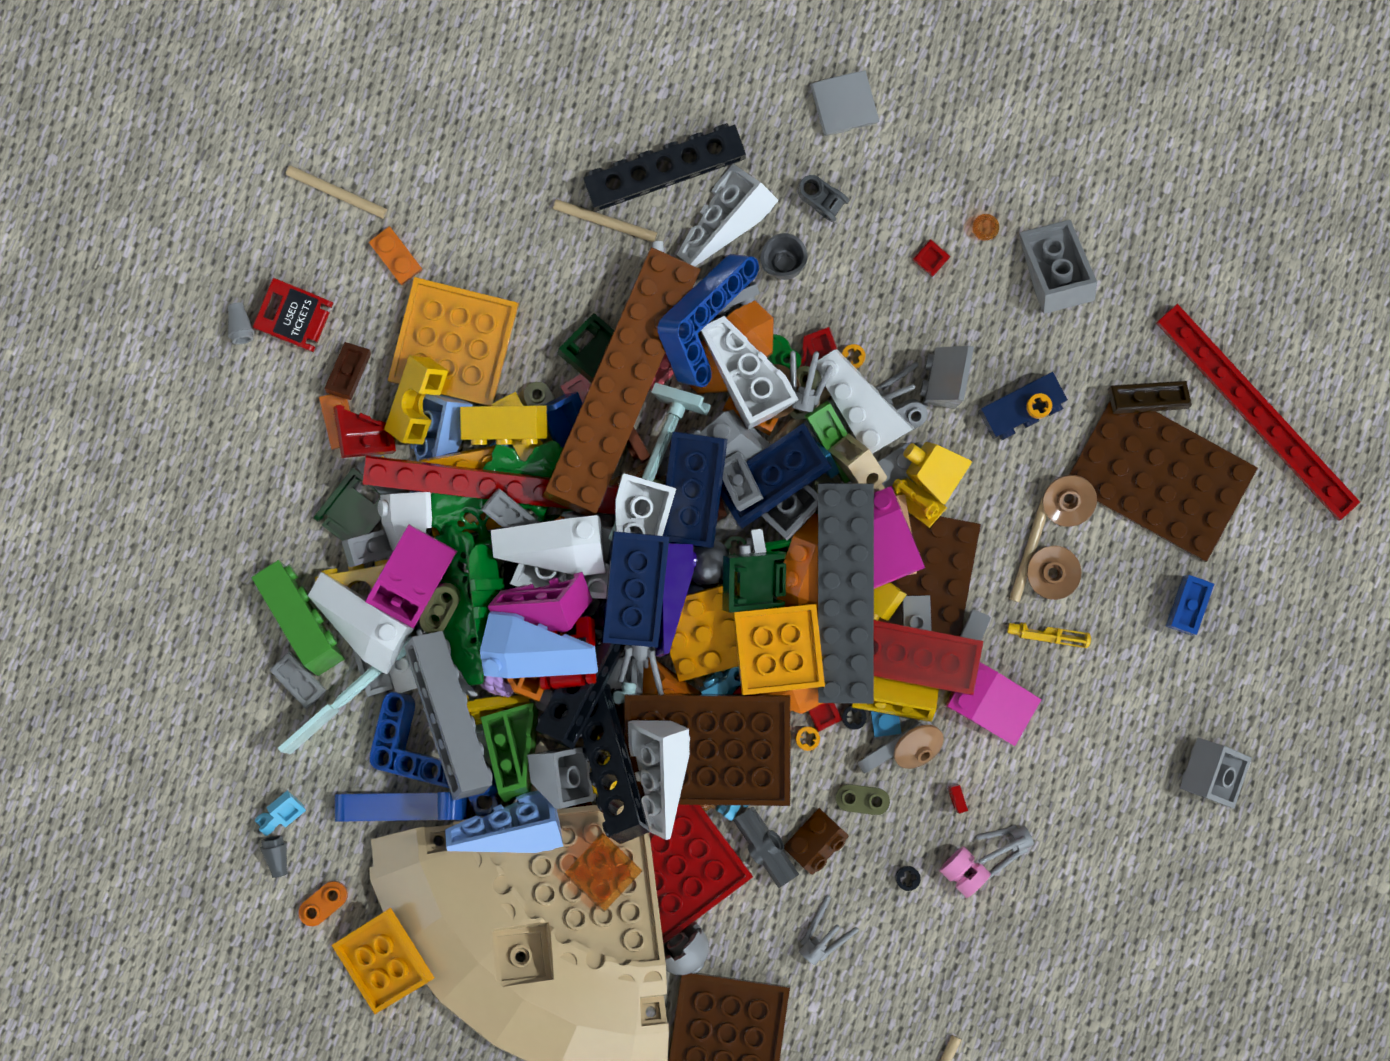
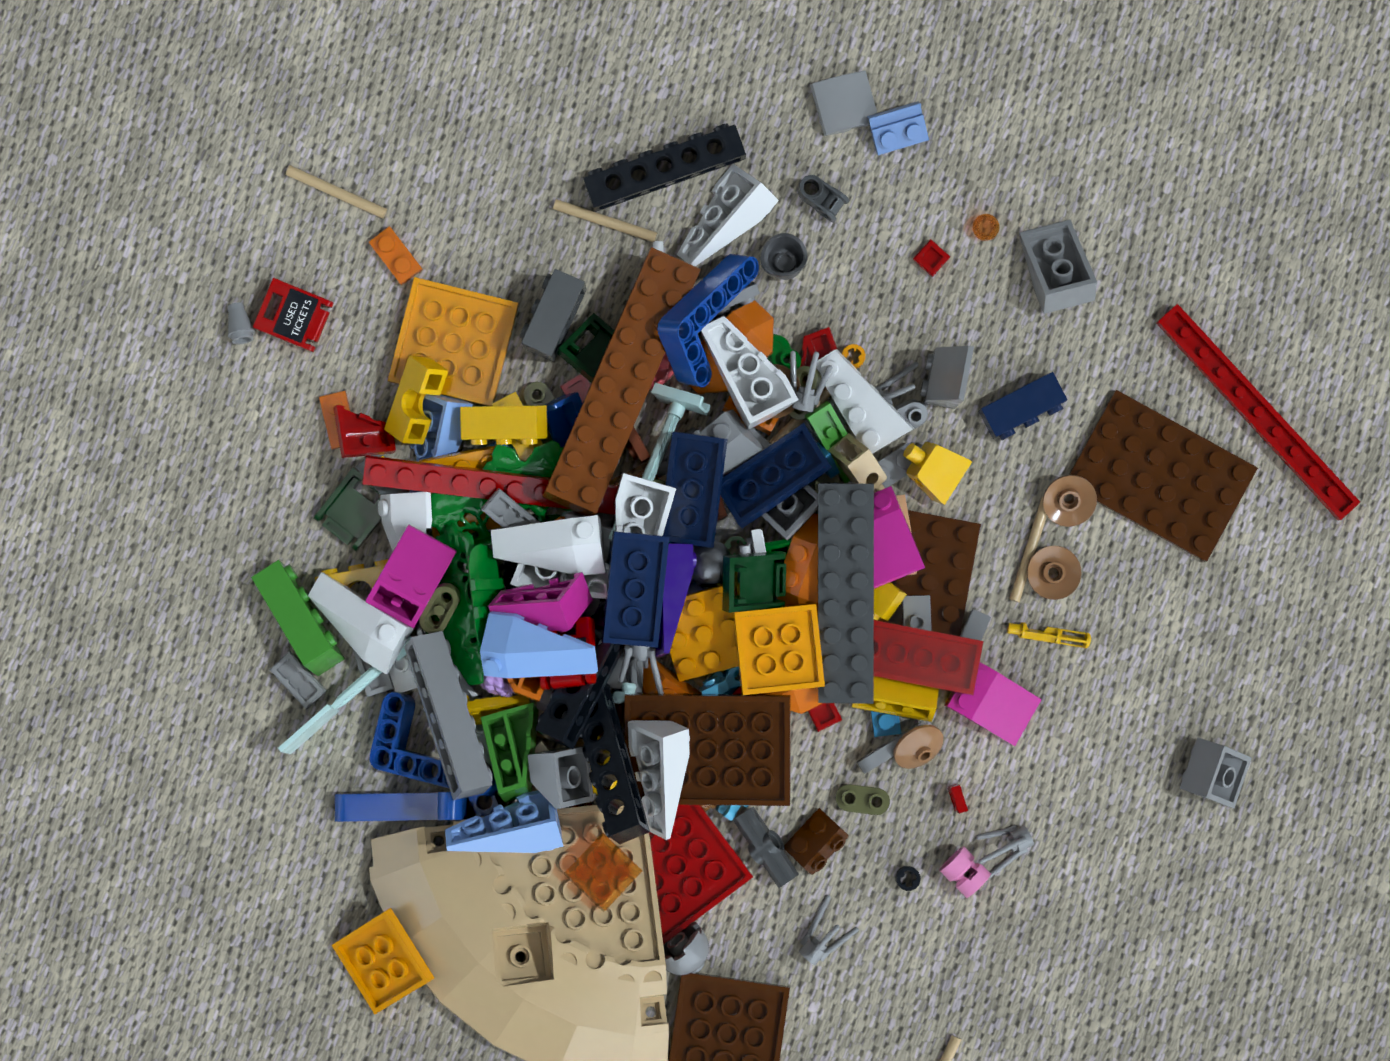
medium azure plate [255,790,306,836] -> none
dark grey cone [260,835,288,878] -> none
orange plate [299,881,348,927] -> none
copper plate [324,342,371,400] -> none
light grey plate [342,530,393,568] -> none
light grey plate [723,451,763,512] -> none
light orange bush [795,726,820,751] -> none
black bush [842,706,867,730] -> none
yellow hinge [892,478,947,528] -> none
light orange bush [1026,393,1052,419] -> none
dark brown tile [1108,381,1192,414] -> none
blue panel [1166,575,1214,635] -> none
none -> dark grey brick [520,269,587,362]
none -> medium blue plate [867,101,929,155]

